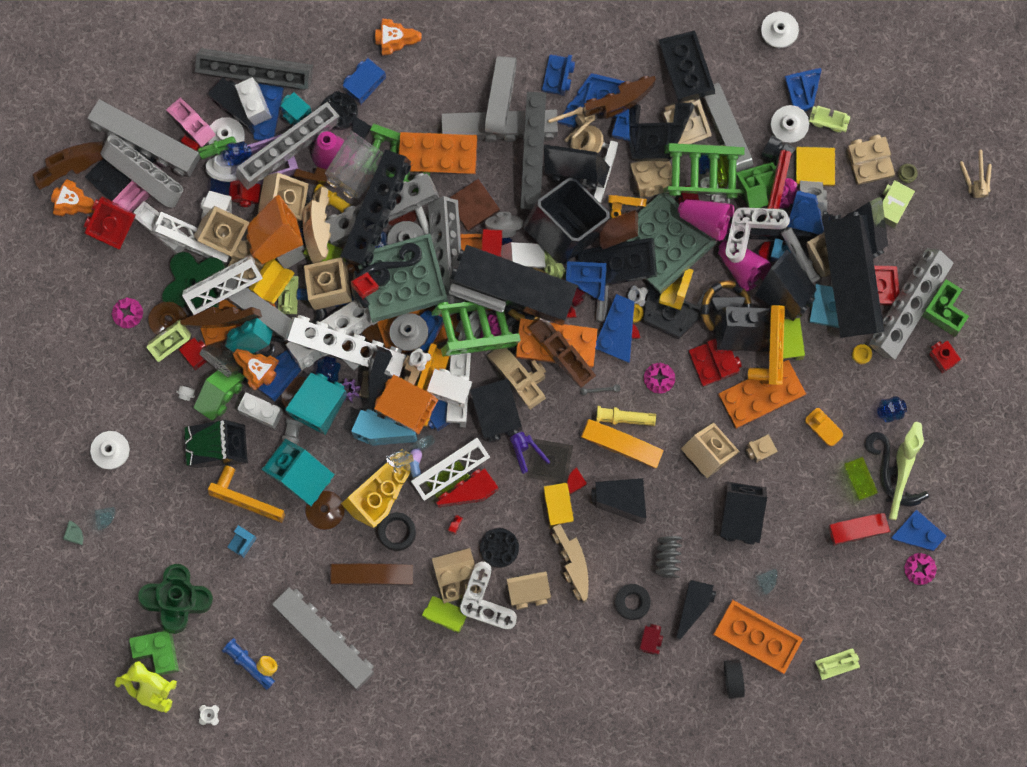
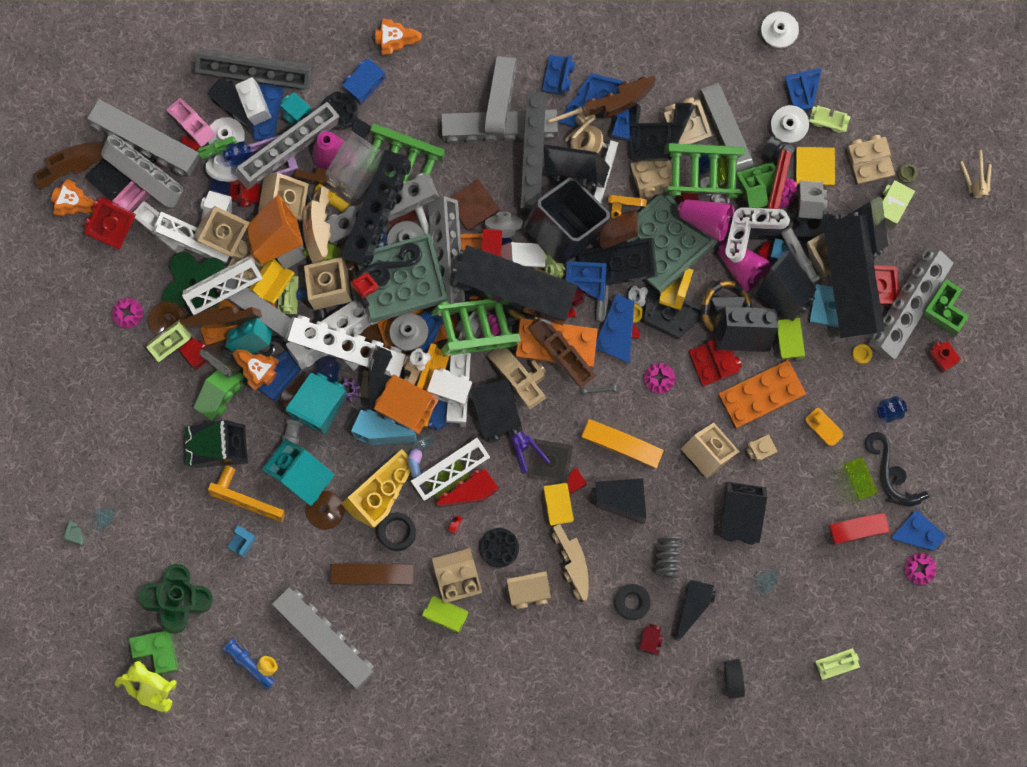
white piece [90,431,130,470] -> none
white plate [176,386,195,401] -> none
white plate [199,705,219,725] -> none
white brick [237,393,283,429] -> none
clear tile [386,450,414,475] -> none
orange plate [399,132,478,174] -> none
light grey axle [449,284,506,313] -> none
white beam [460,562,517,629] -> none
light yellow pin [596,406,656,426] -> none
black plate [659,30,715,103] -> none
orange plate [714,600,803,674] -> none
light orange piece [748,305,785,385] -> none
blue wing [787,190,824,235] -> none
yellowish green animal [889,422,924,520] -> none

